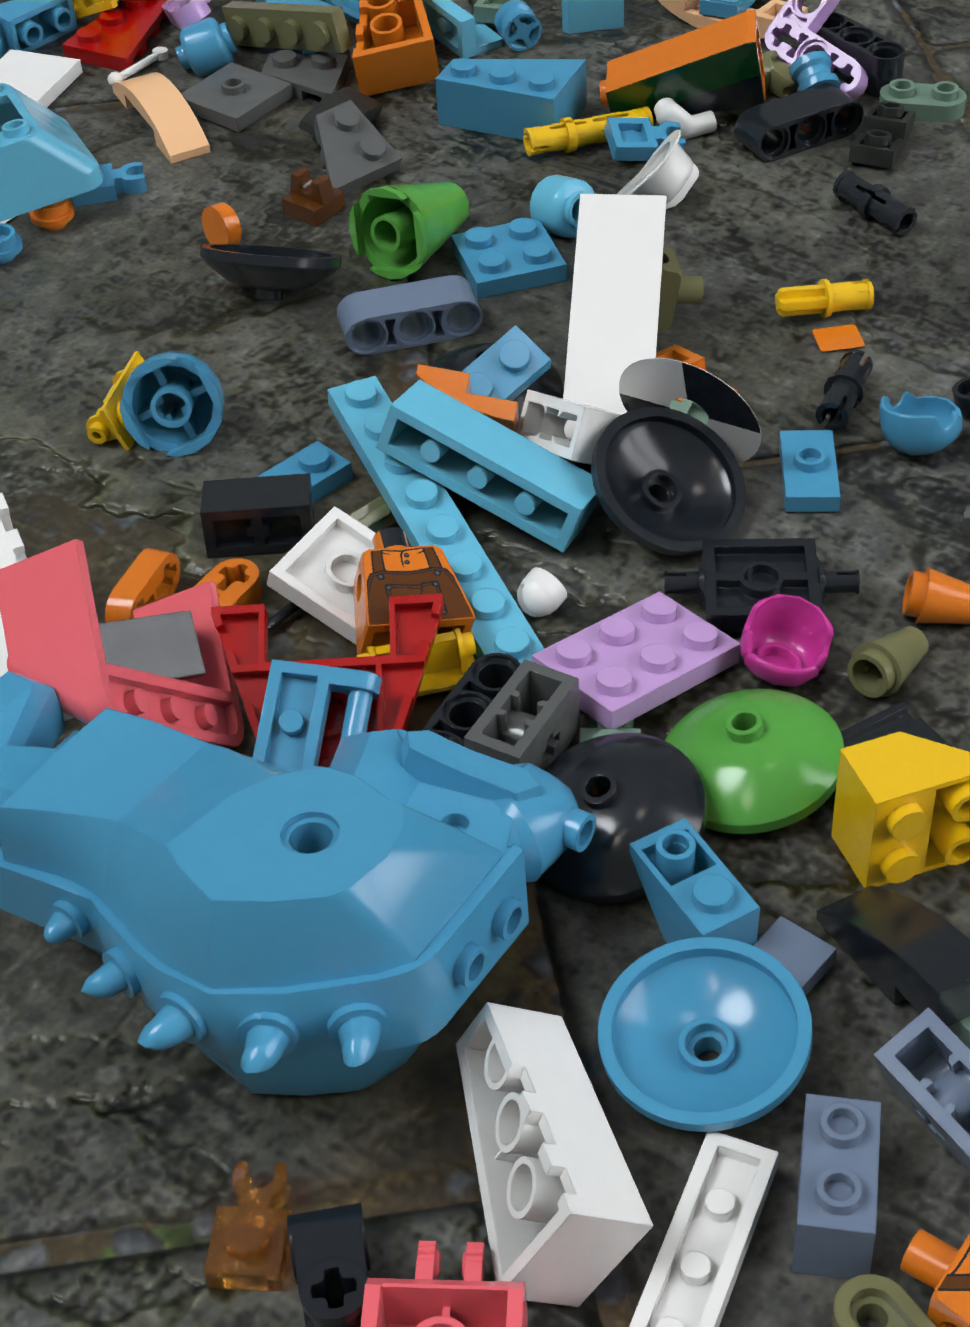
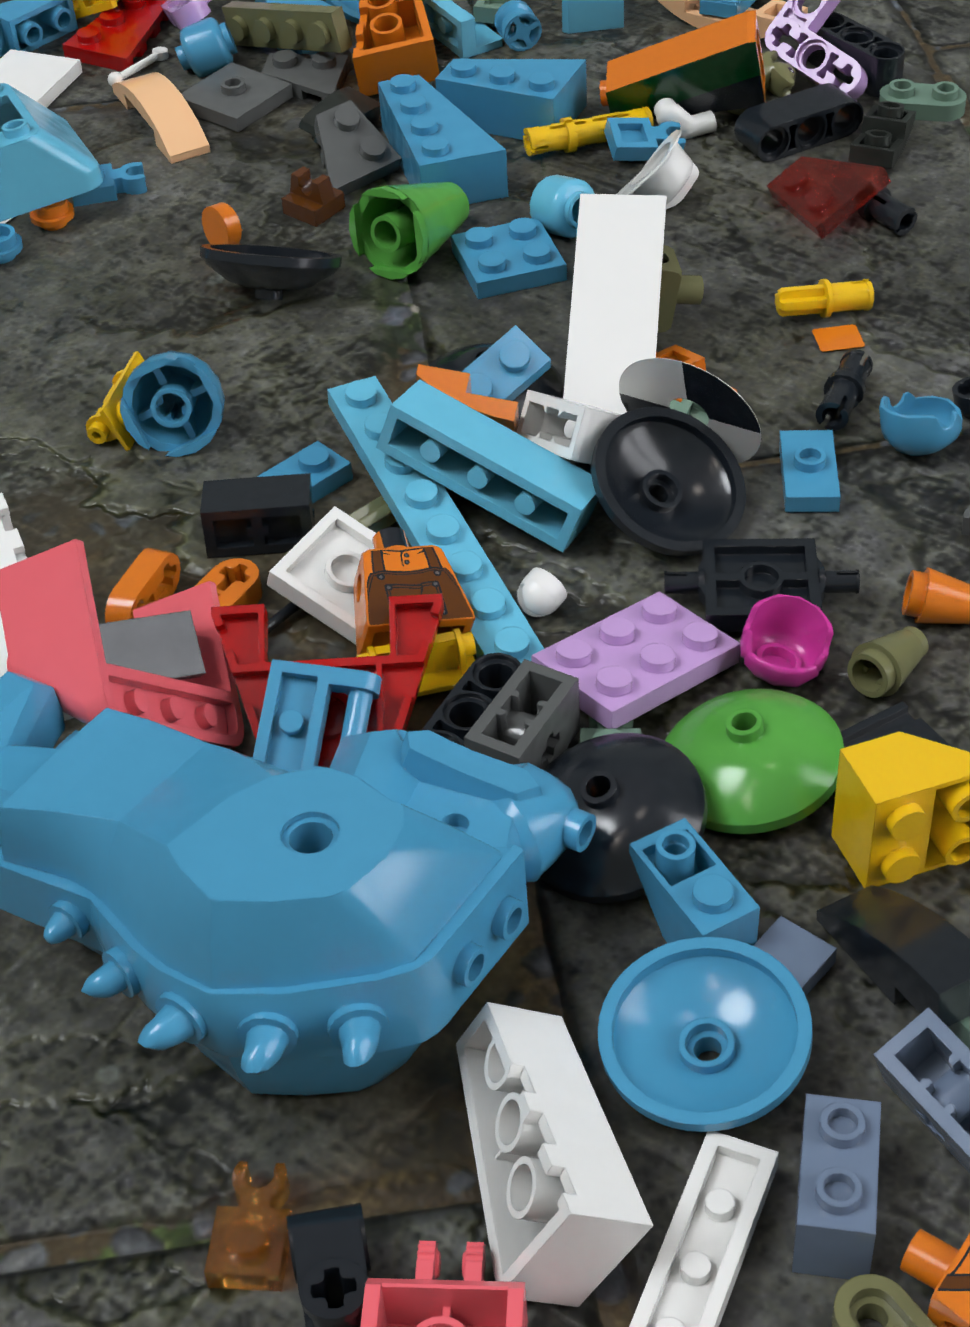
sand blue beam [336,275,483,355] -> none
dark azure wheel [789,51,840,92] -> none
none -> dark azure wedge [378,74,509,204]
none -> clear red wing [766,156,891,239]

